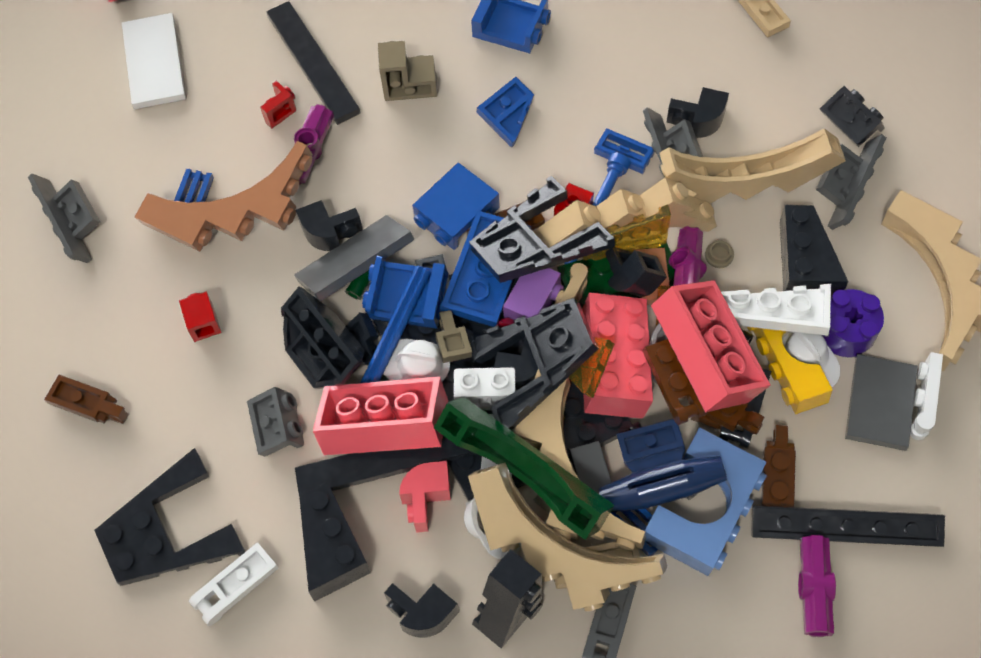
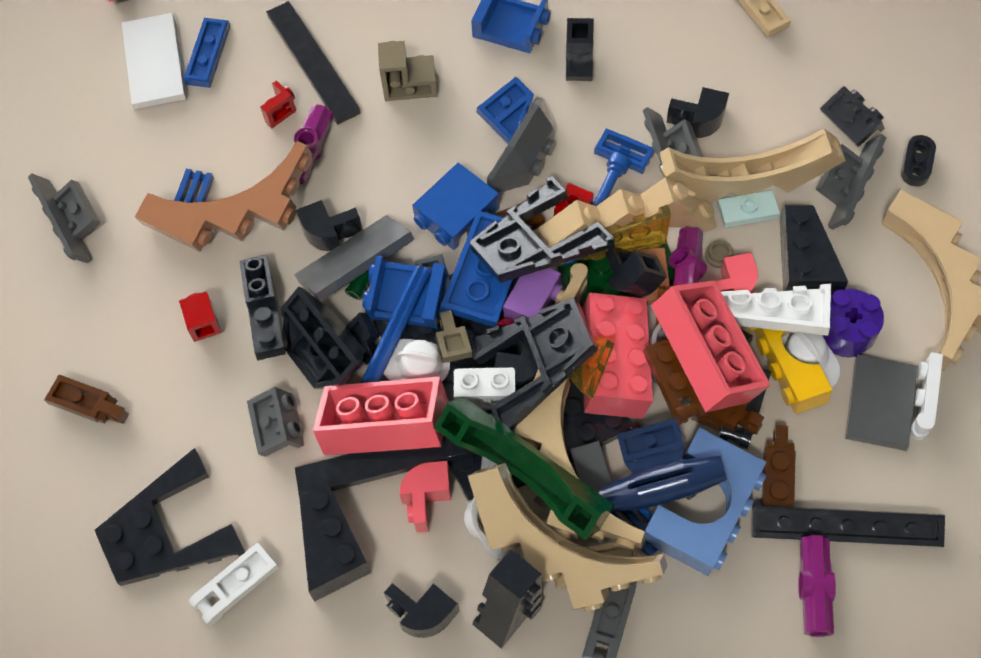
none -> blue tile [183,17,230,88]
none -> black slope [239,255,286,361]
none -> dark grey wedge [487,96,556,193]
none -> black brick [566,18,594,81]
none -> coral brick [715,252,758,293]
none -> light aqua plate [717,190,780,228]
none -> black plate [901,135,936,187]

